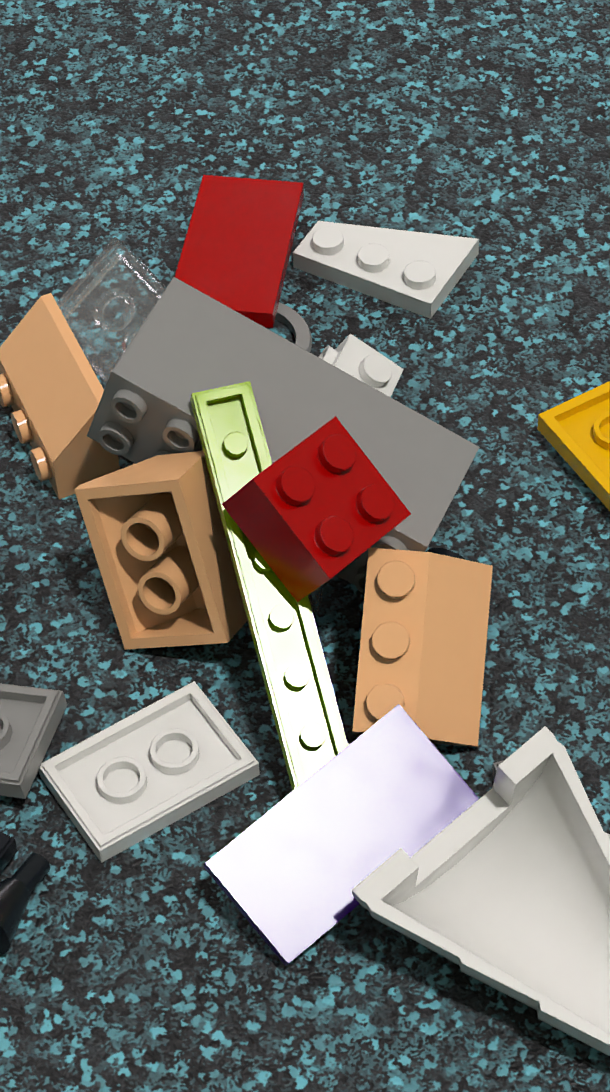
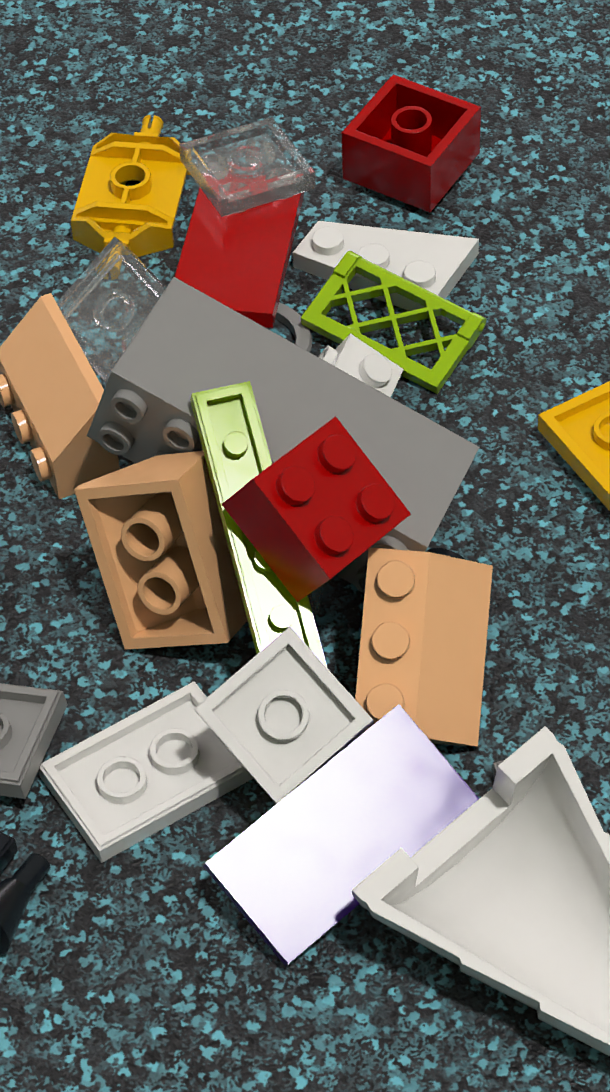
none -> yellow plate [71,115,193,282]
none -> clear plate [179,117,316,217]
none -> white plate [194,626,374,804]
none -> lime window [301,251,487,394]
none -> red brick [342,74,481,212]

